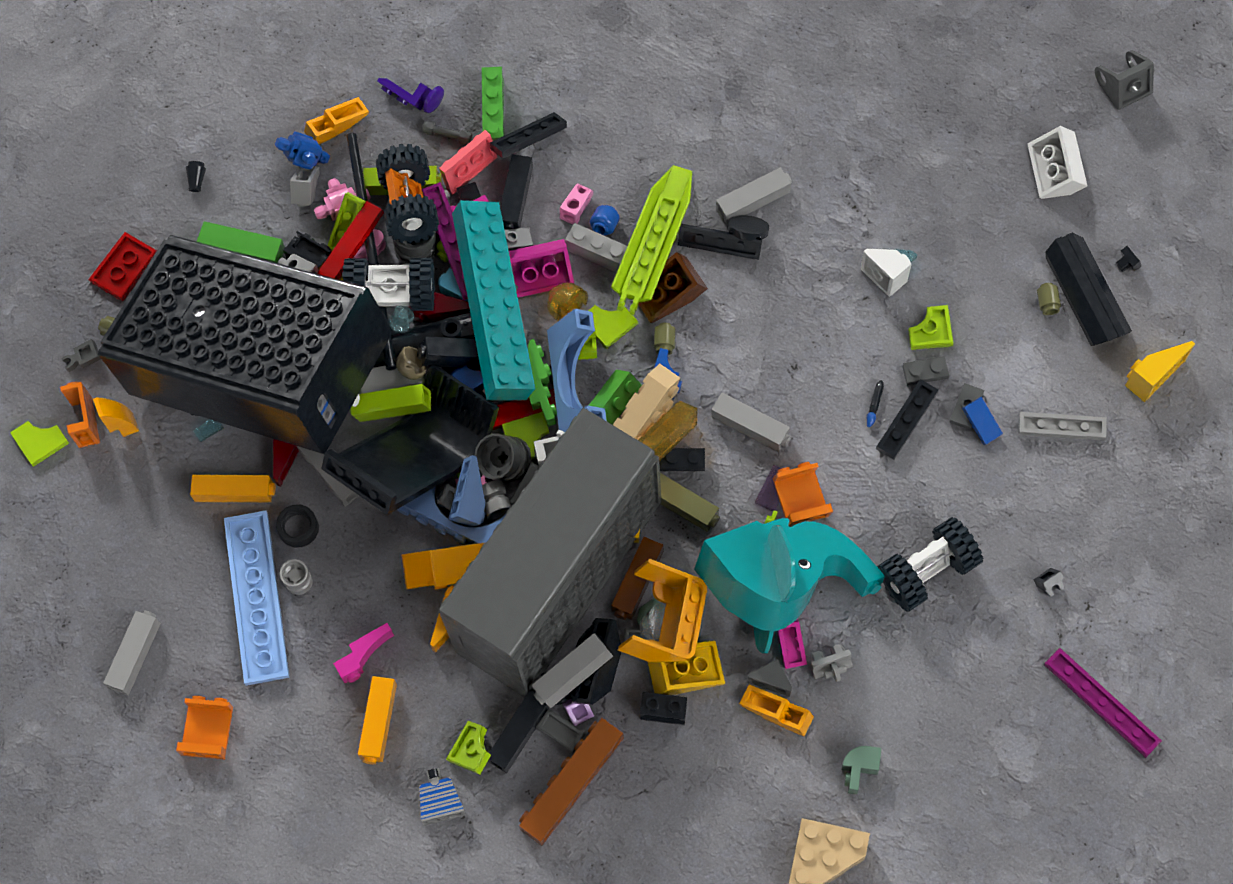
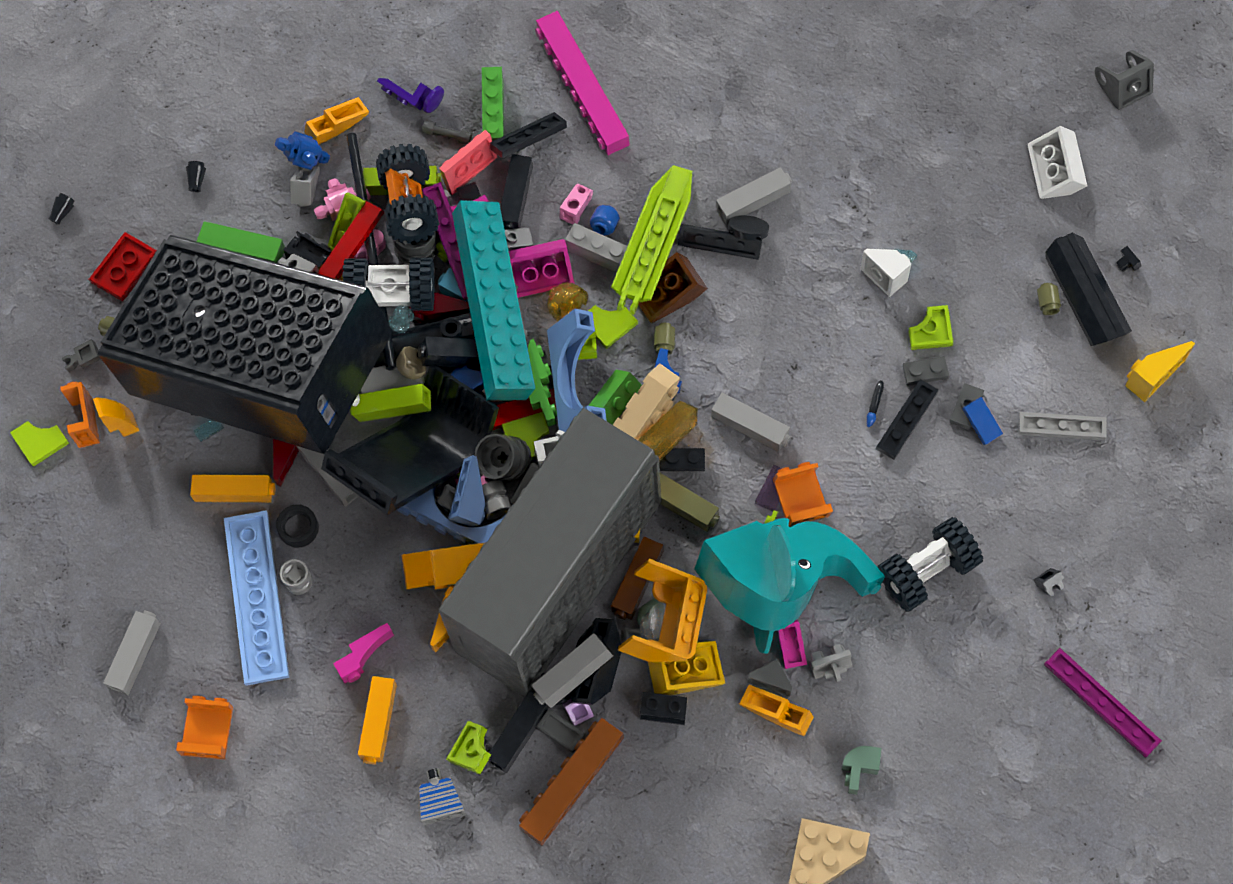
none -> black cone [48,193,75,225]
none -> dark pink brick [535,11,629,155]

